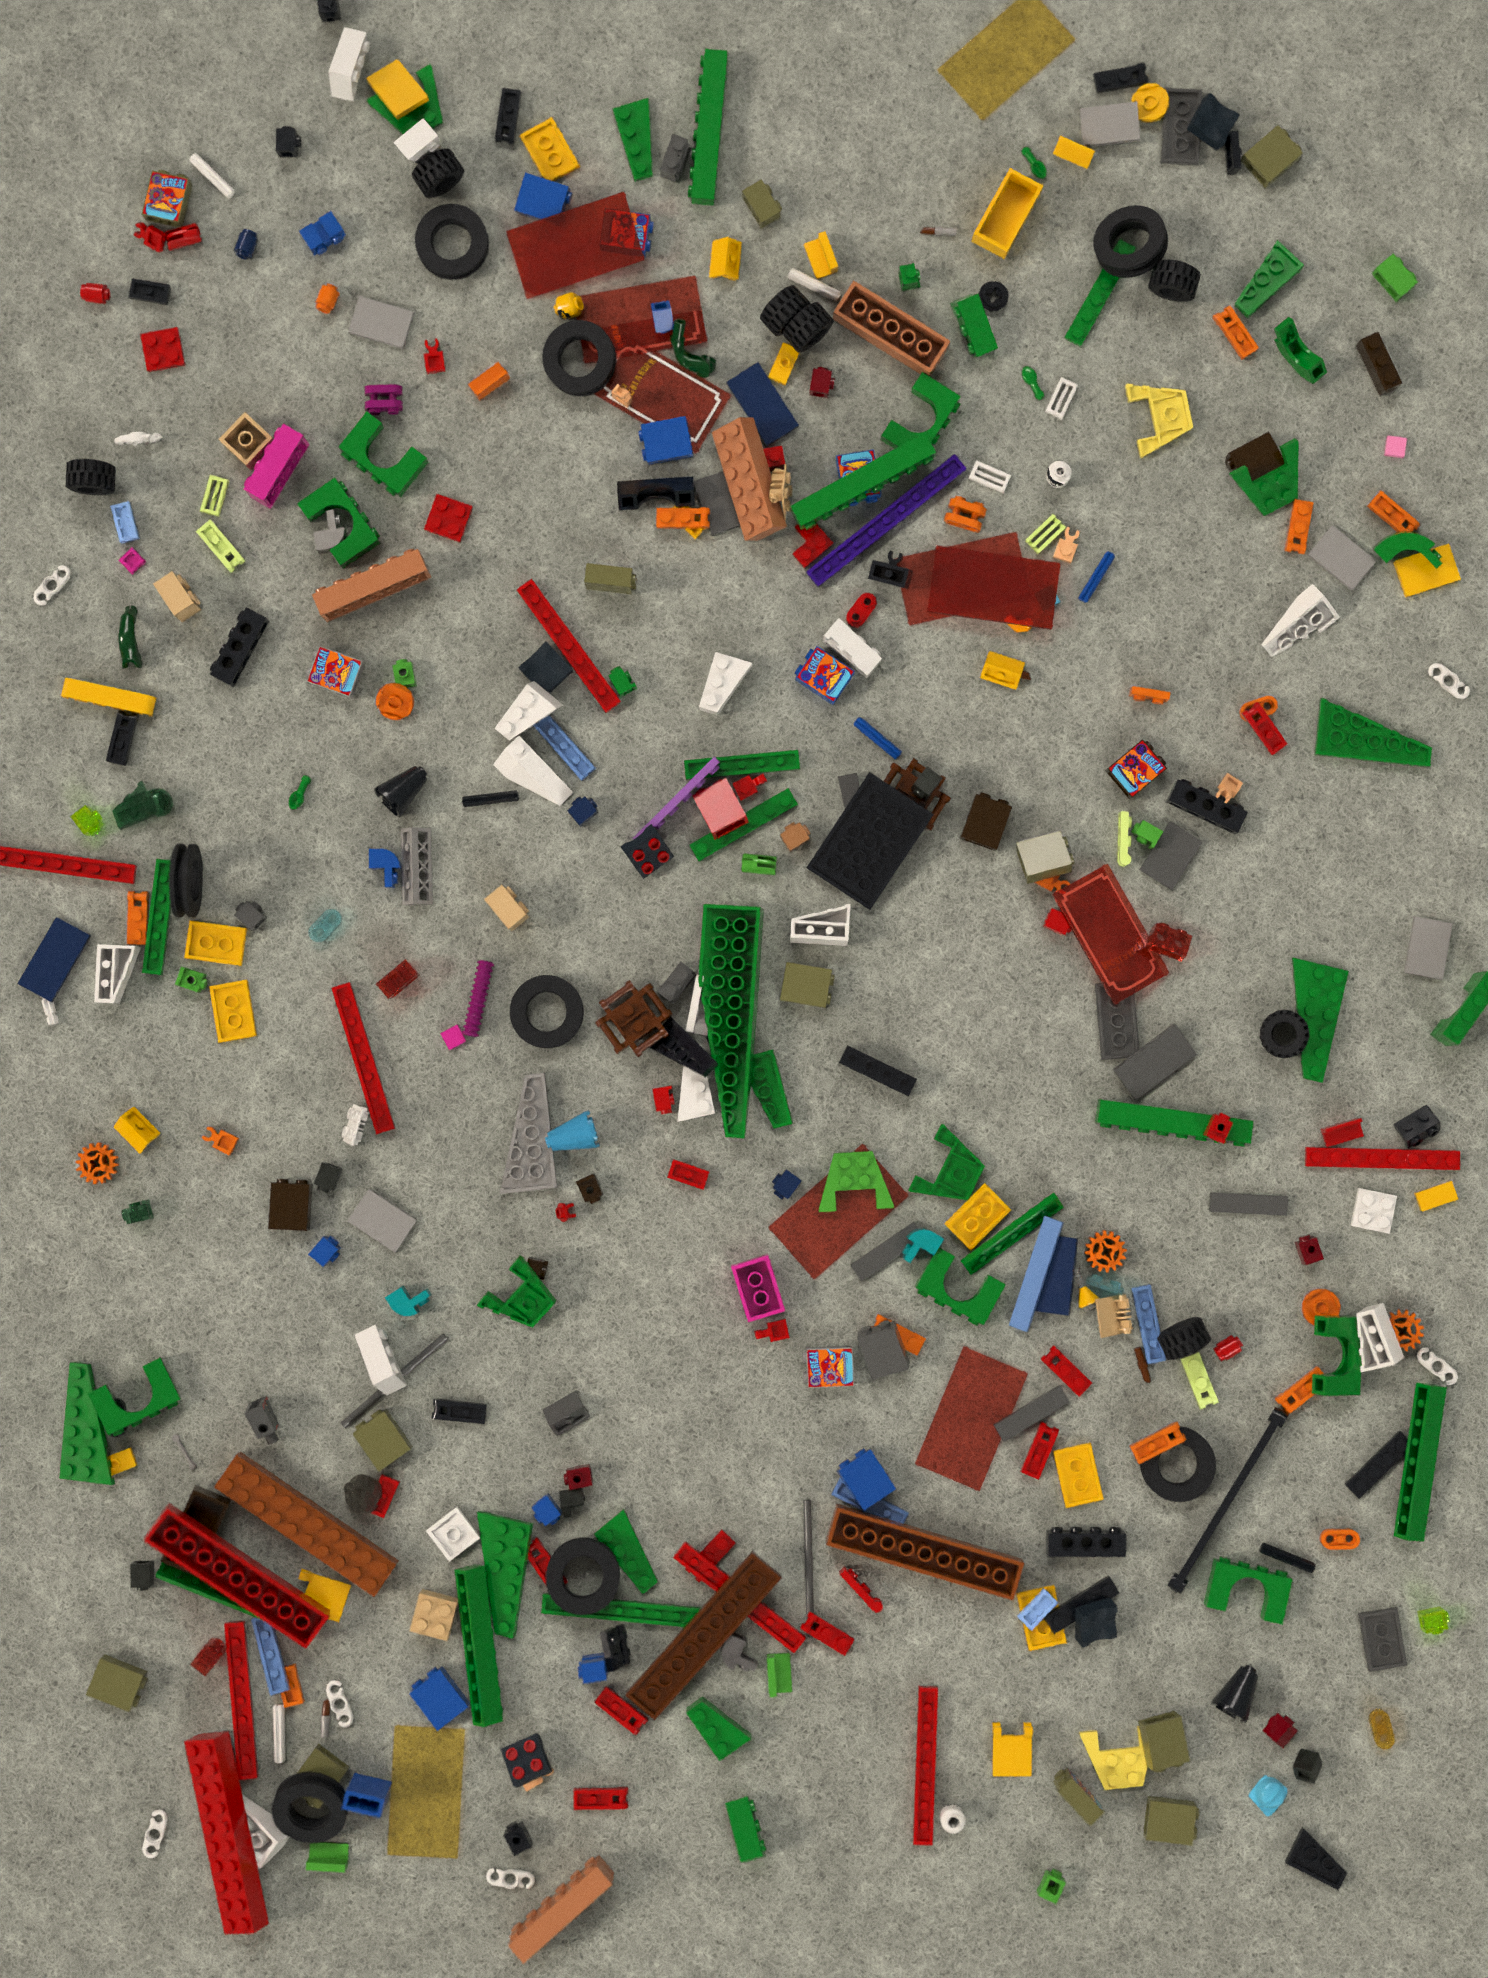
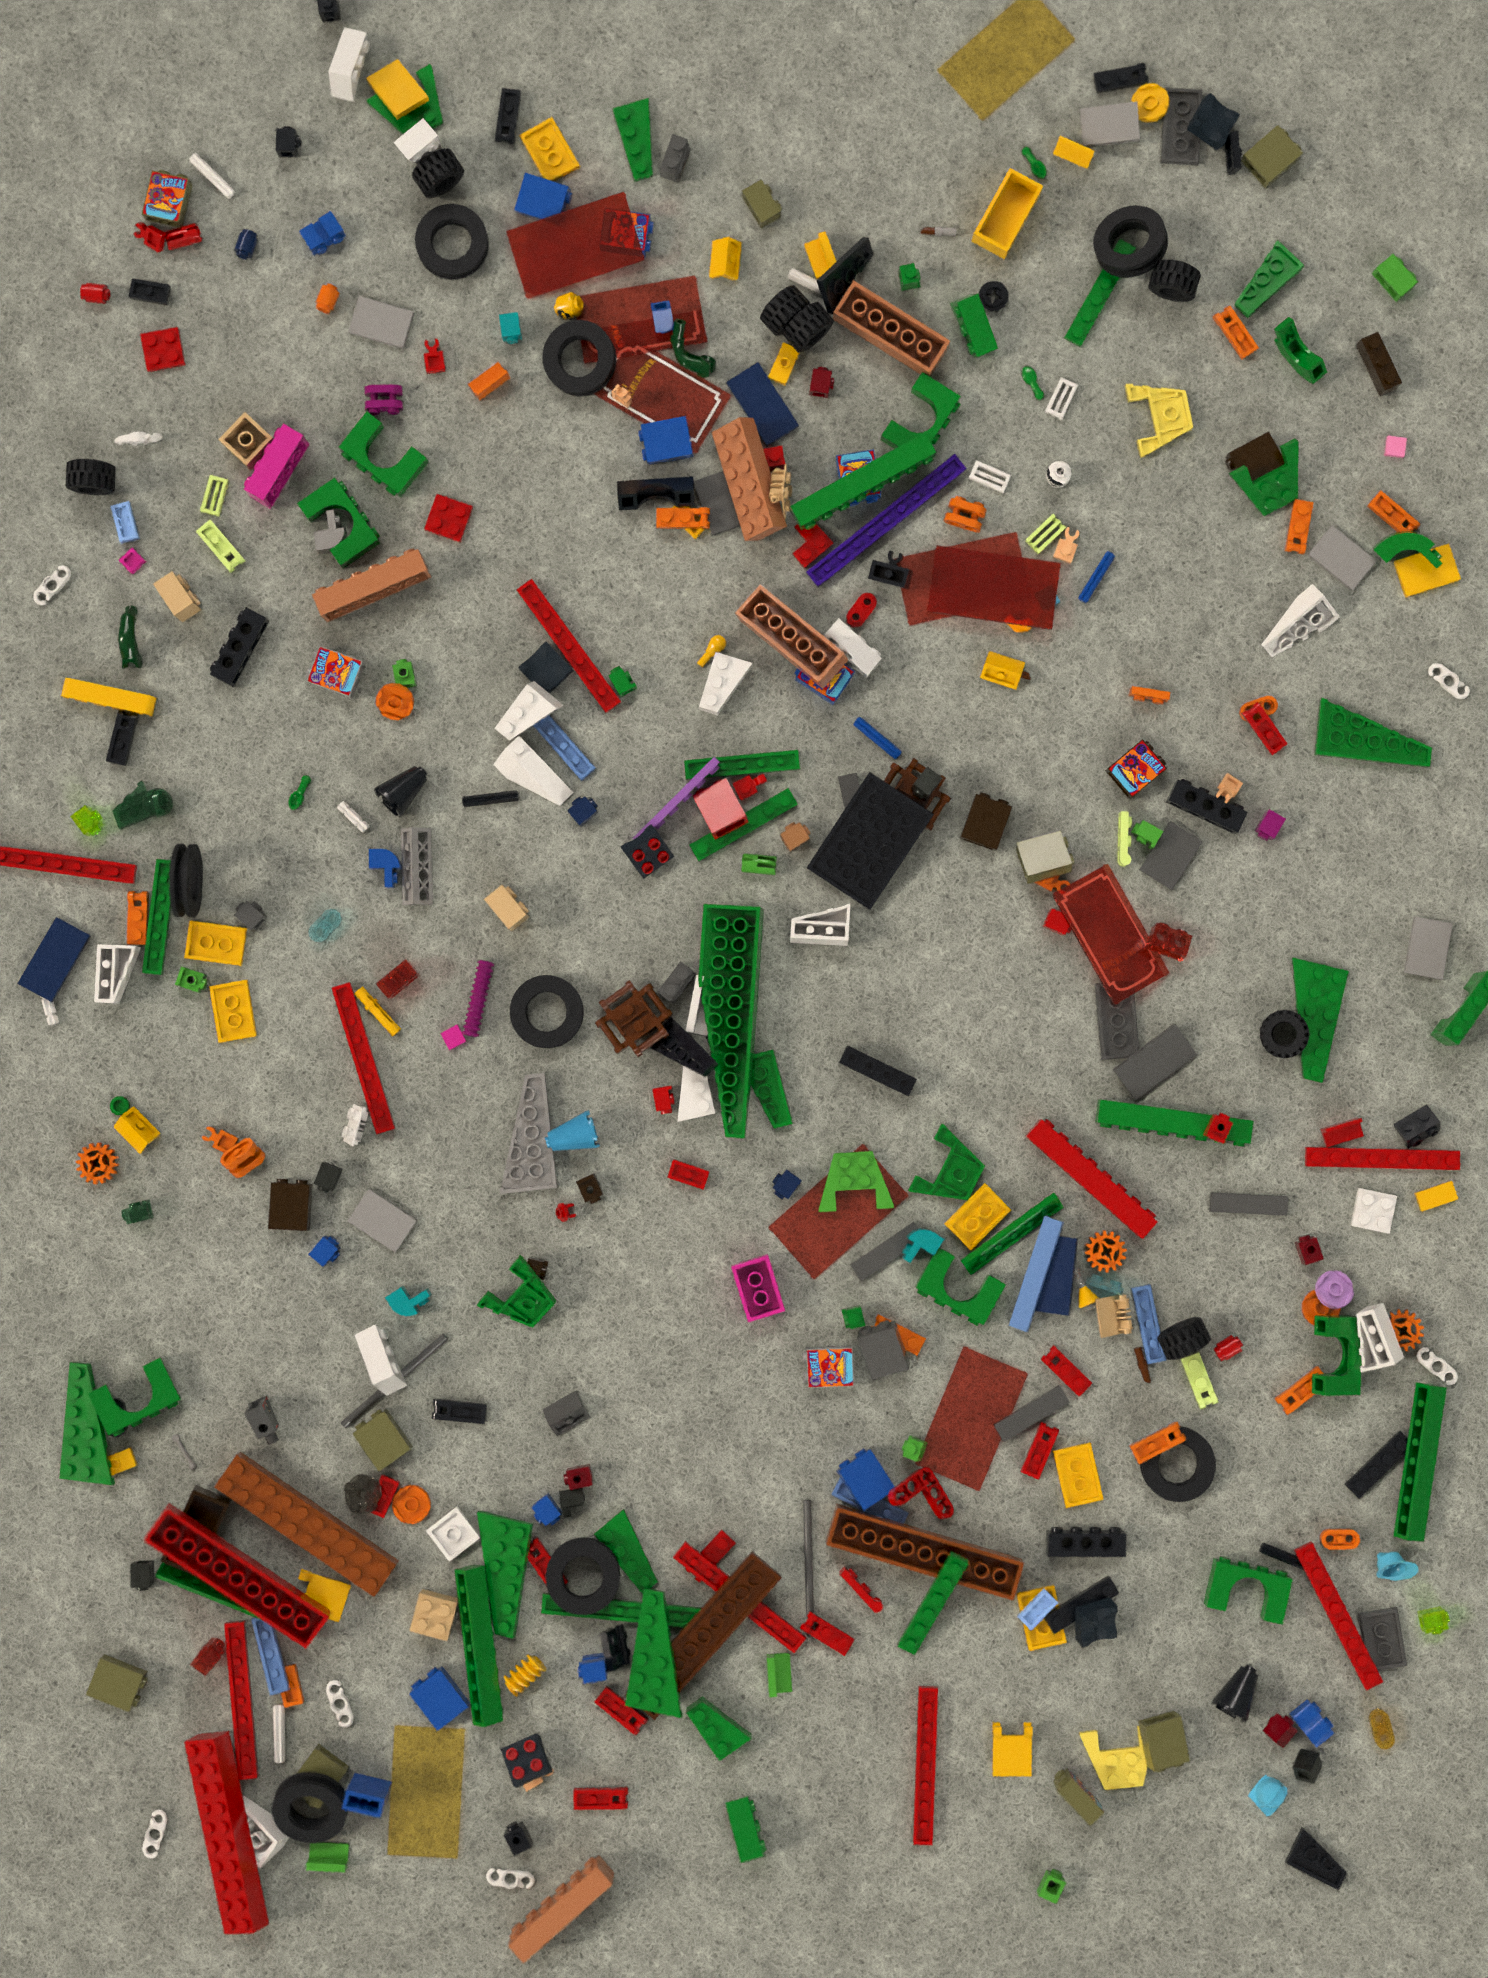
light grey piece [321,1699,331,1738] -> none
olive brick [584,563,637,595] -> none
green brick [688,49,728,206] -> none
flat silver brick [722,1632,757,1672] -> none
red plate [754,1319,790,1342] -> none
olive brick [780,962,835,1008] -> none
white head [940,1804,966,1833] -> none
olive brick [1143,1796,1199,1846] -> none
black piece [1167,1407,1289,1594] -> none
none -> green tile [110,1096,130,1115]
none -> orange brick [220,1138,265,1178]
none -> white axle [337,801,370,833]
none -> yellow pin [354,986,401,1037]
none -> orange tile [392,1485,431,1524]
none -> teal brick [499,312,522,344]
none -> yellow piece [503,1654,547,1697]
none -> green wing [625,1588,683,1718]
none -> yellow piece [697,635,726,668]
none -> nougat brick [735,585,848,689]
none -> black wing [816,237,874,314]
none -> green brick [841,1305,865,1329]
none -> red beam [888,1467,954,1519]
none -> green plate [897,1551,969,1655]
none -> bright green brick [902,1435,928,1462]
none -> red brick [1025,1119,1158,1239]
none -> magenta brick [1255,809,1286,841]
none -> blue brick [1289,1700,1334,1748]
none -> red plate [1294,1541,1383,1691]
none -> lavender tile [1315,1270,1354,1309]
none -> medium azure piece [1376,1552,1419,1581]

